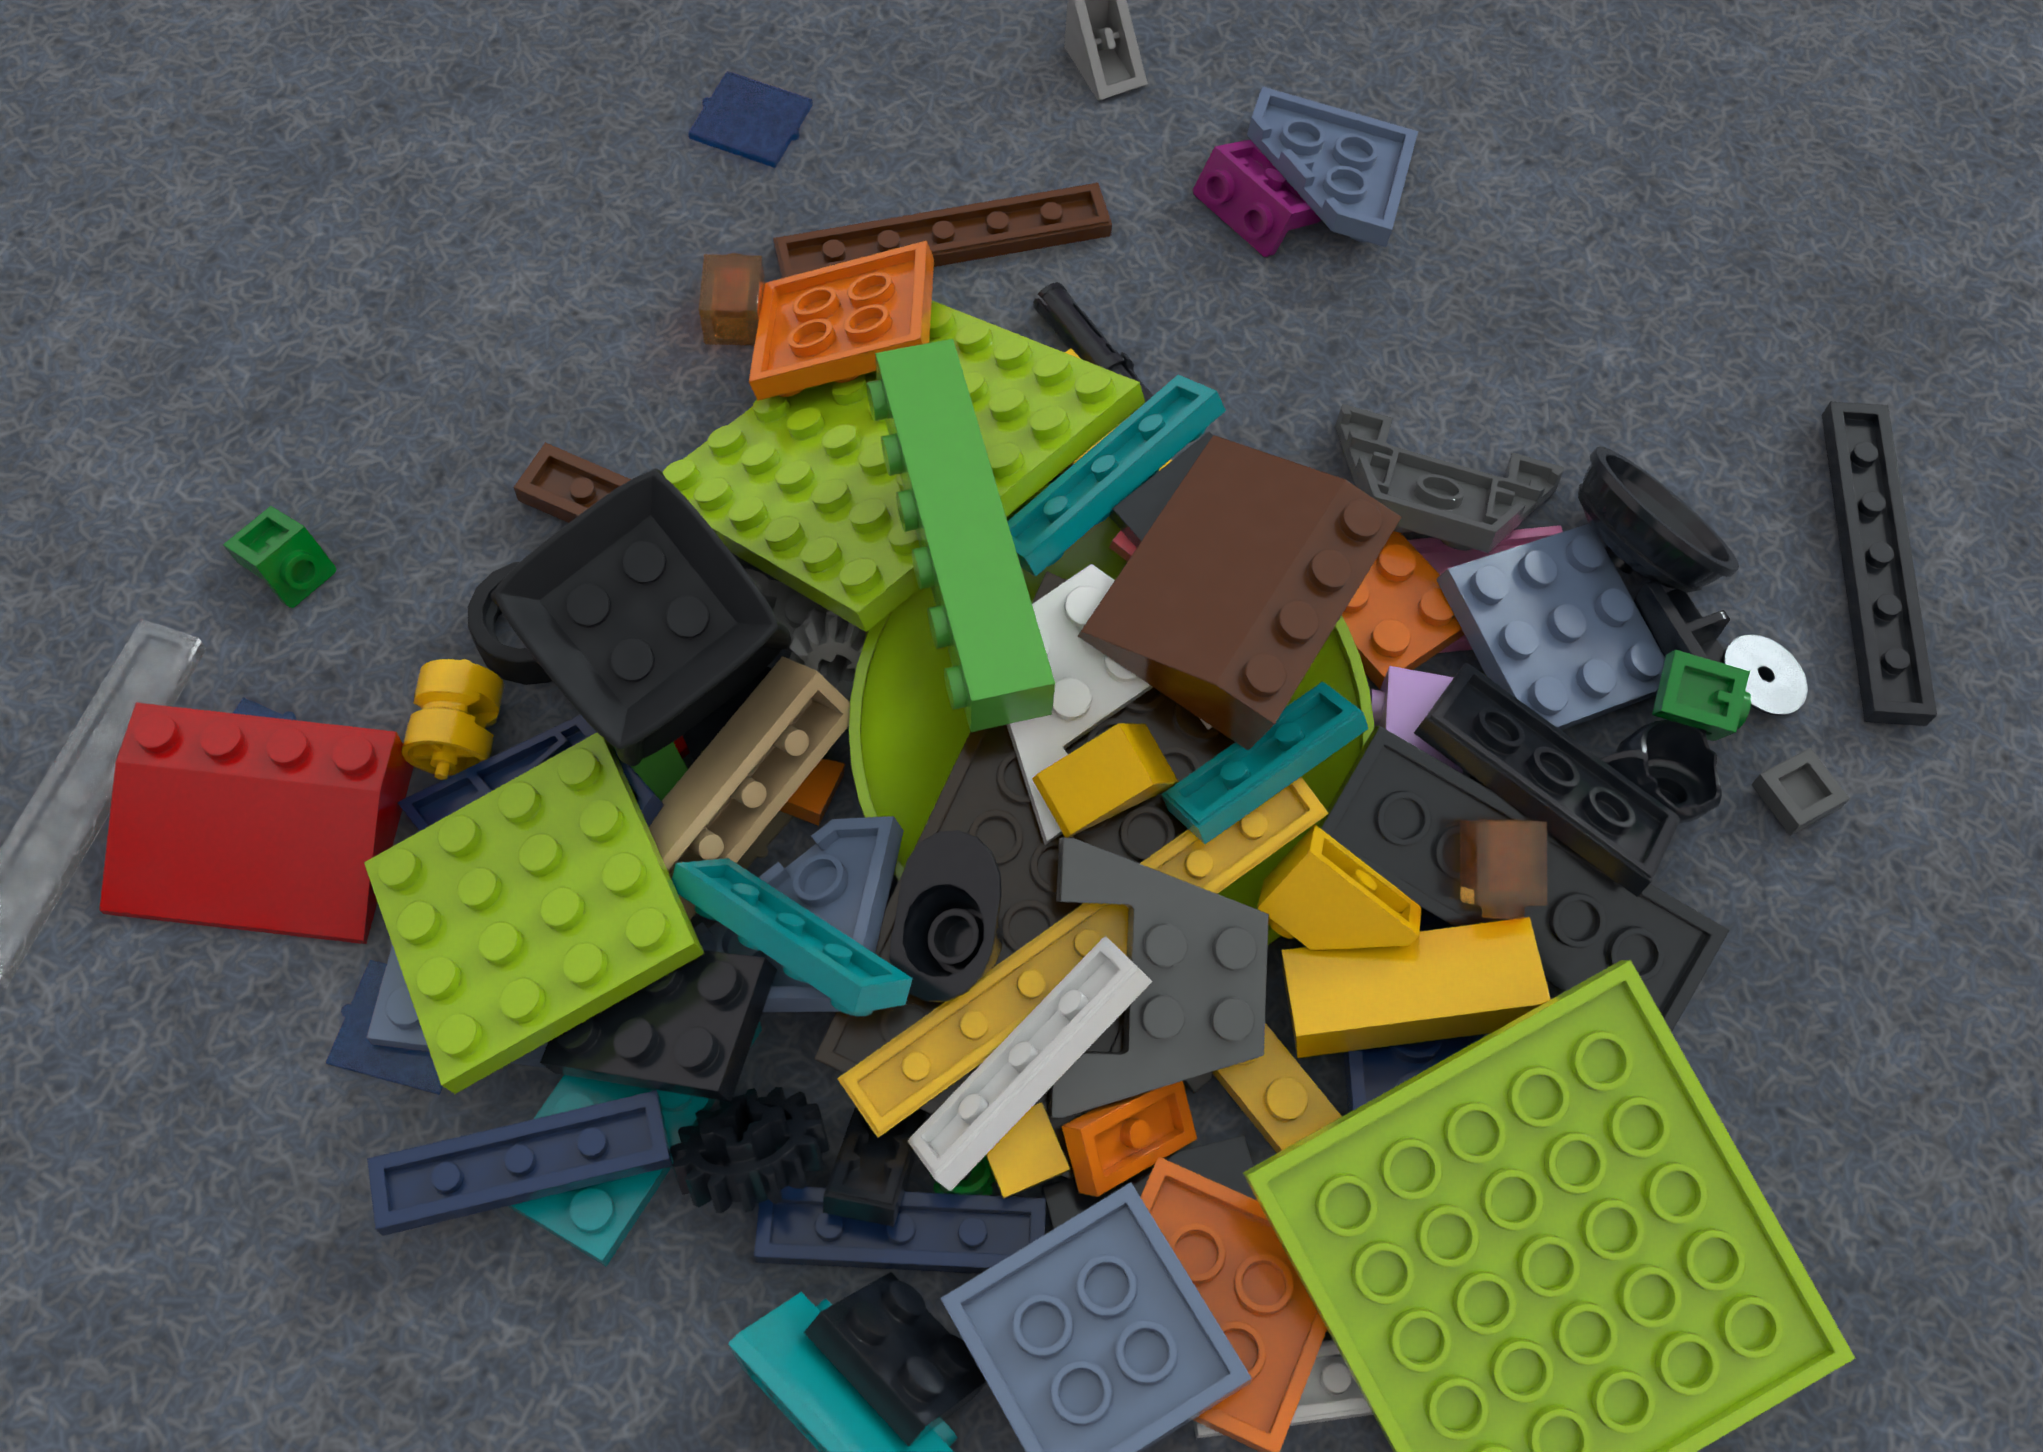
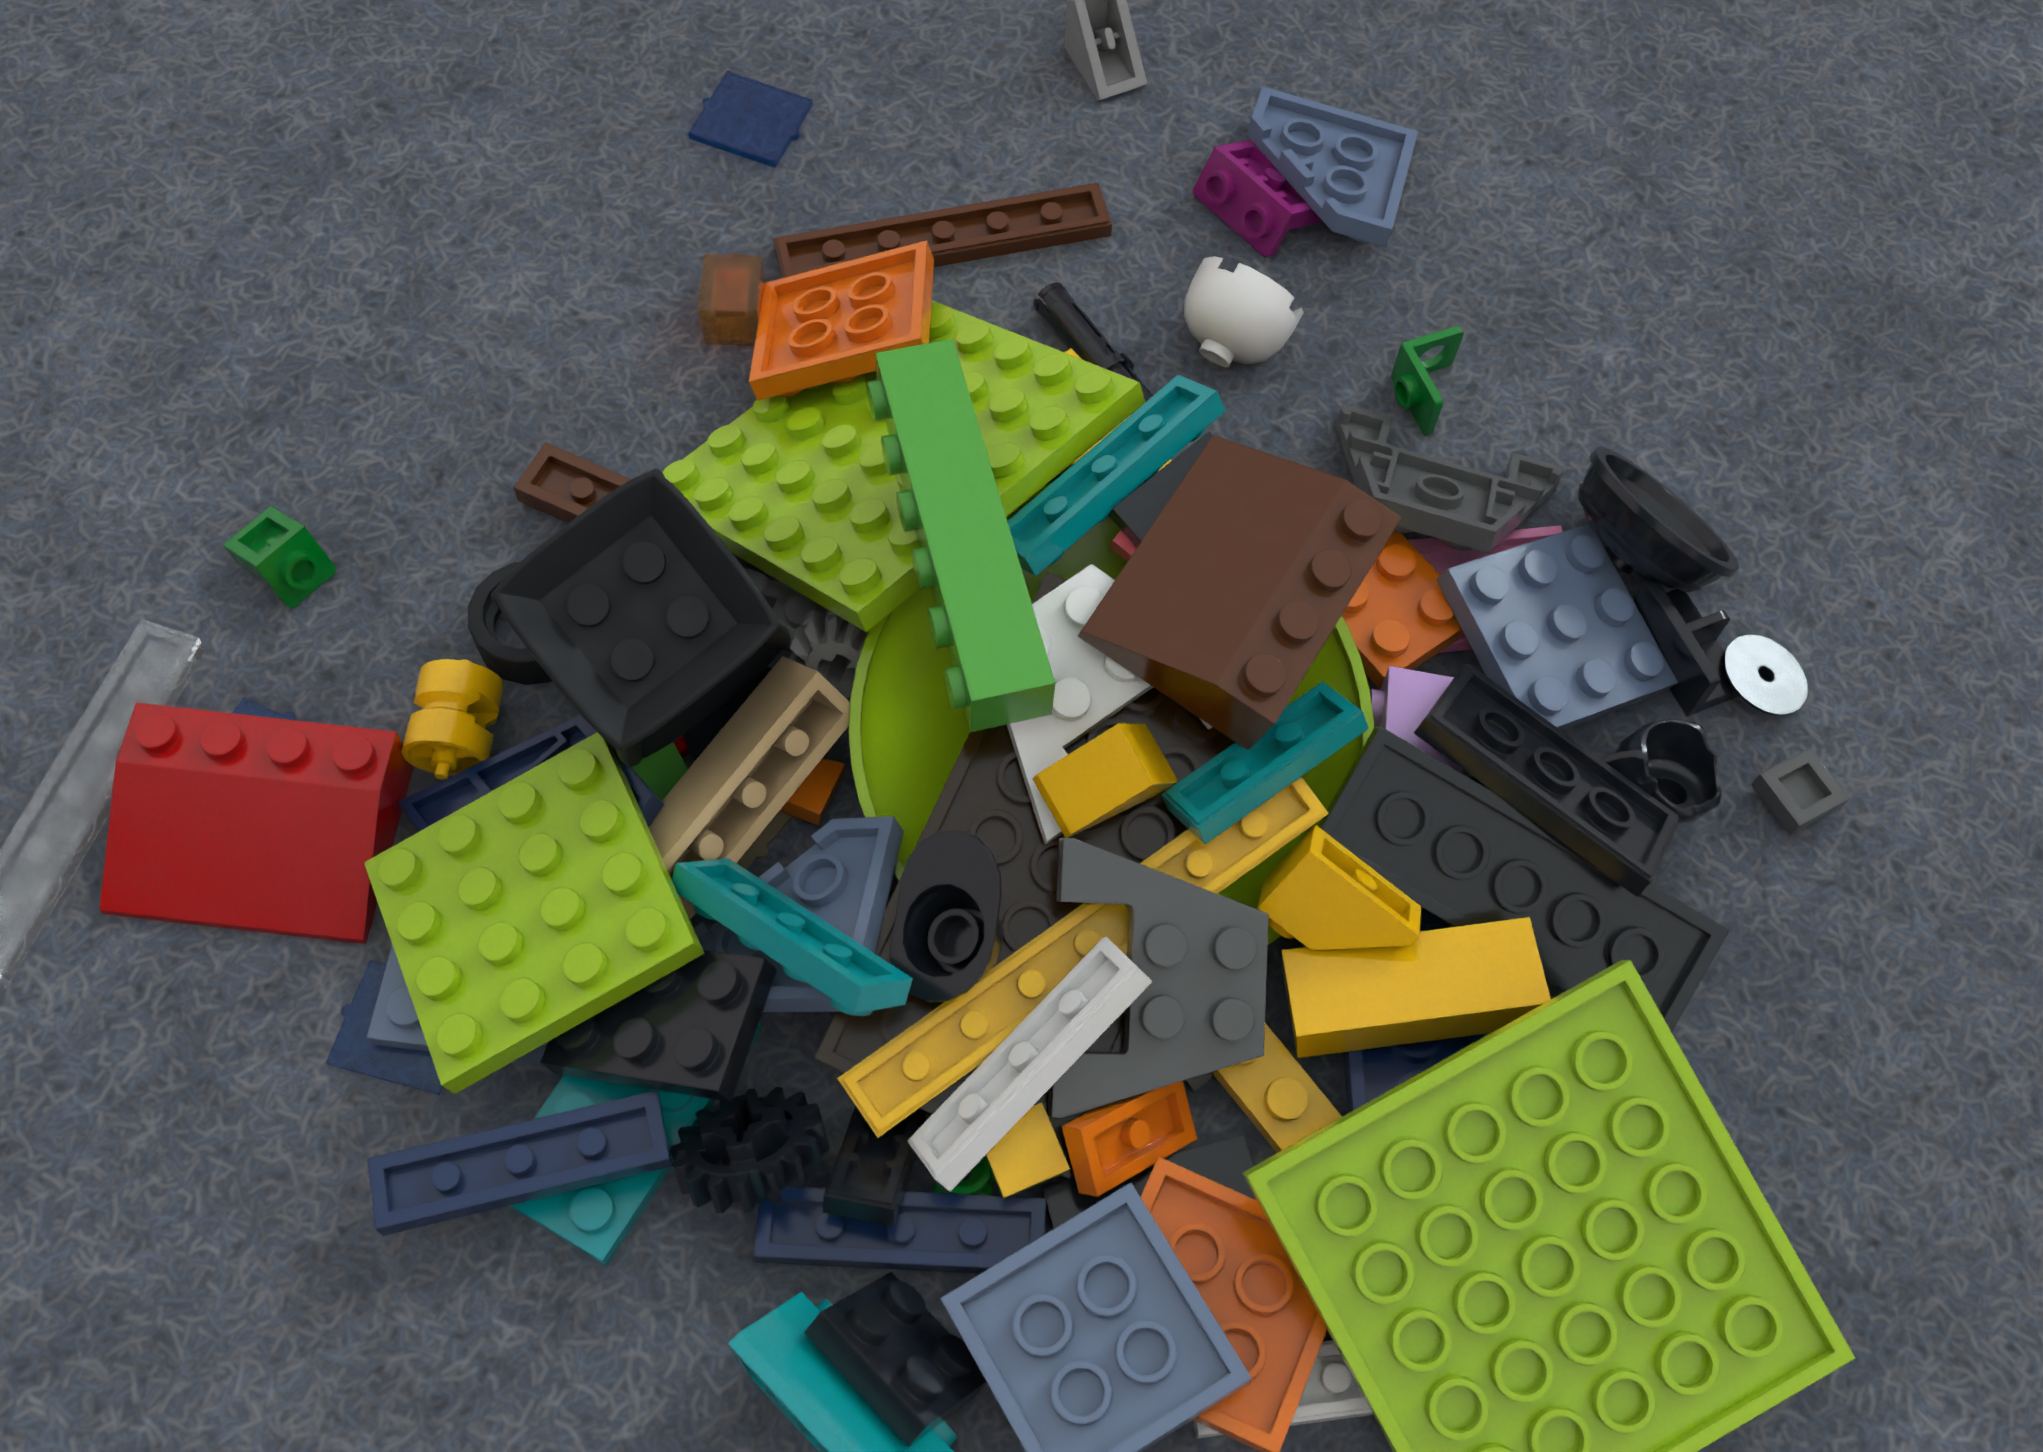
clear orange brick [1460,820,1547,919] -> none
green bracket [1652,650,1751,741] -> none
black plate [1822,401,1937,726] -> none
none -> white cylinder [1184,256,1303,367]
none -> green bracket [1390,326,1464,436]

